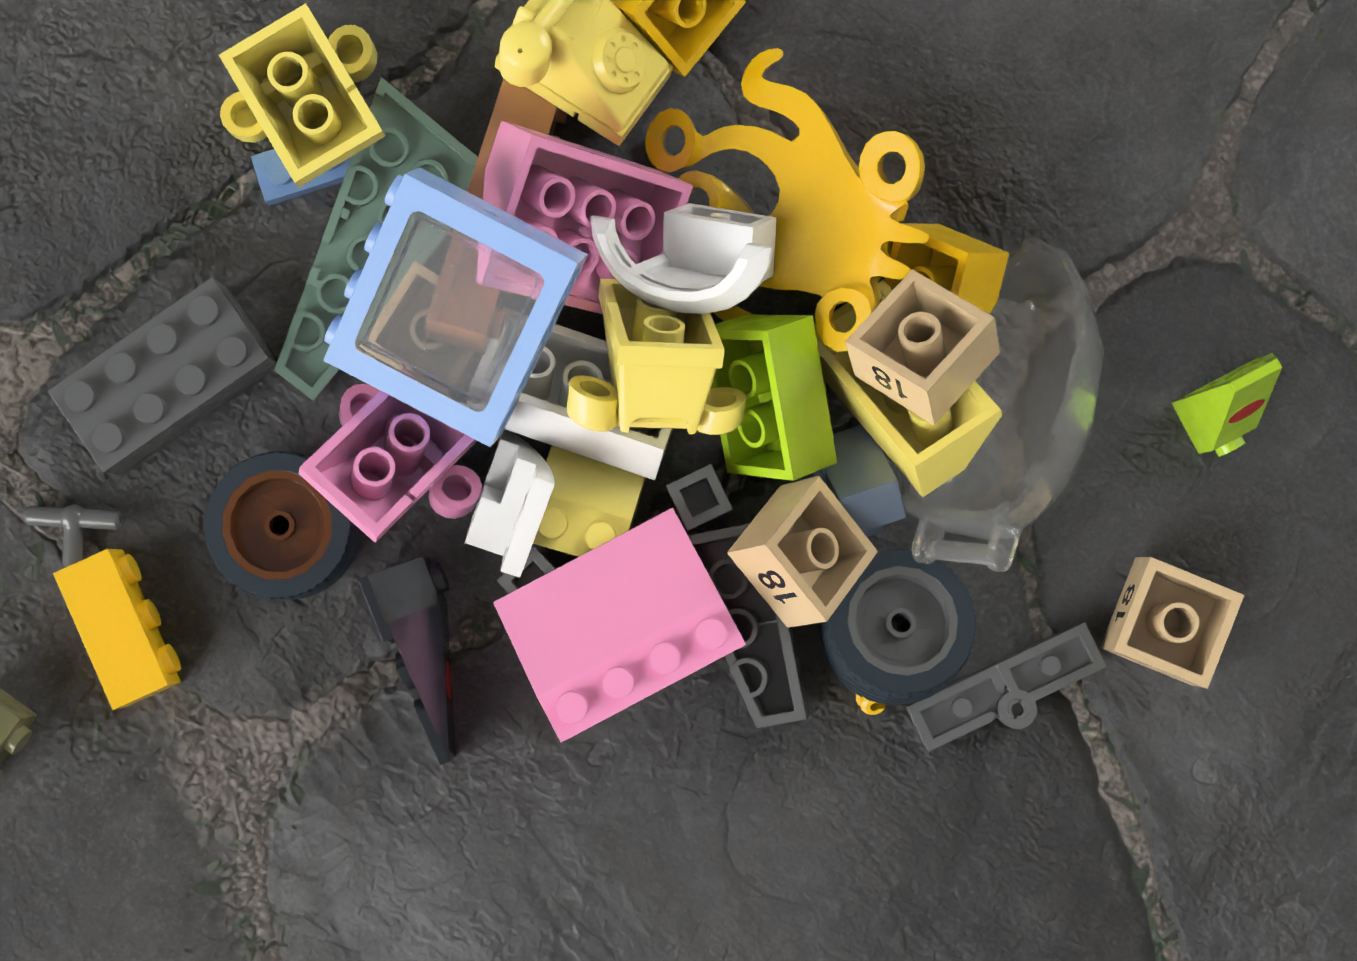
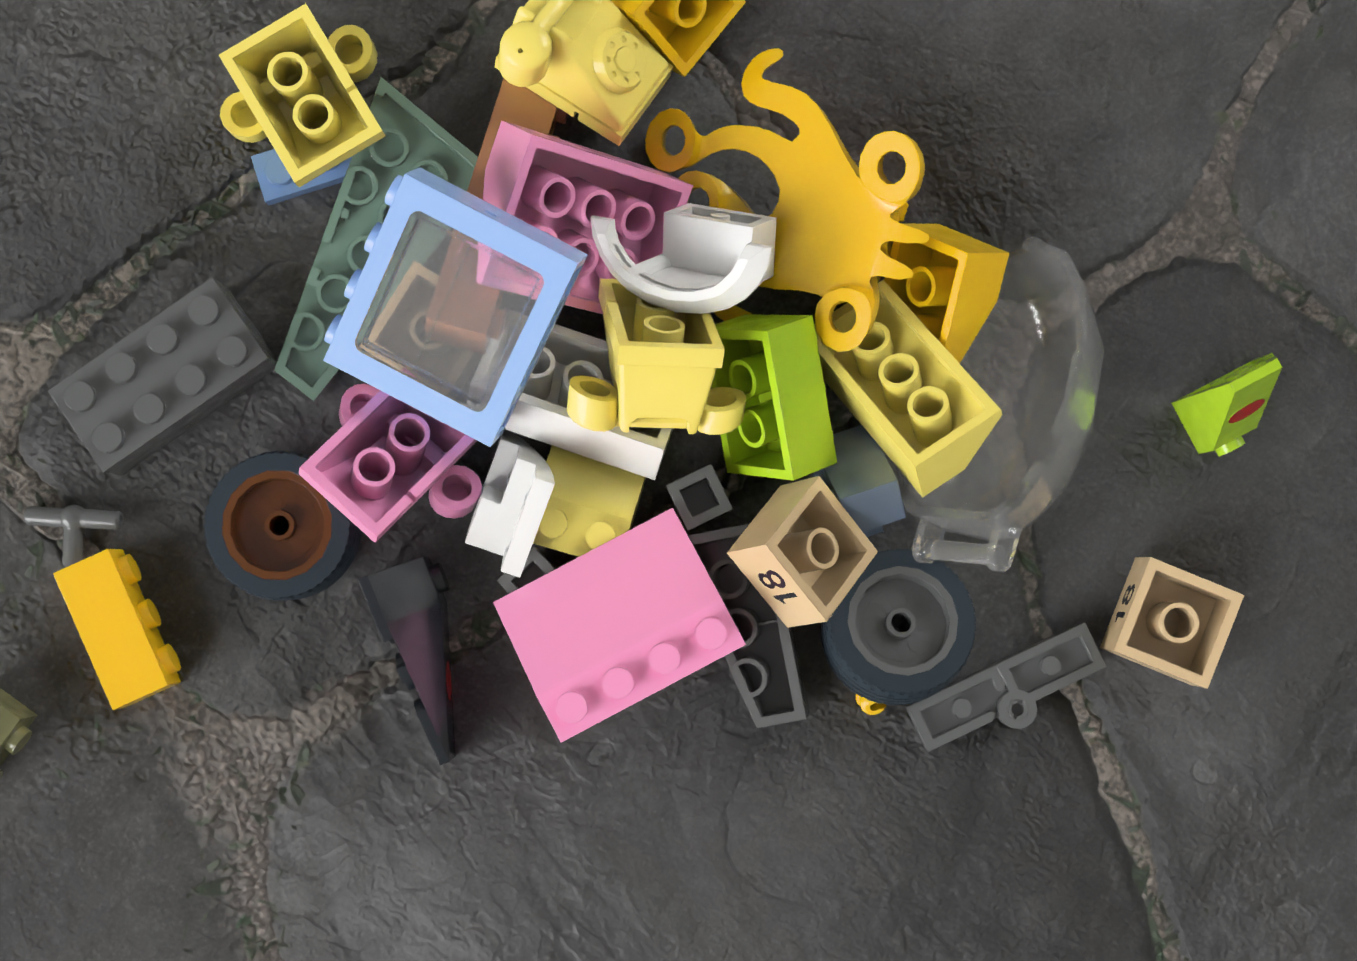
tan brick [845,270,1000,425] -> none

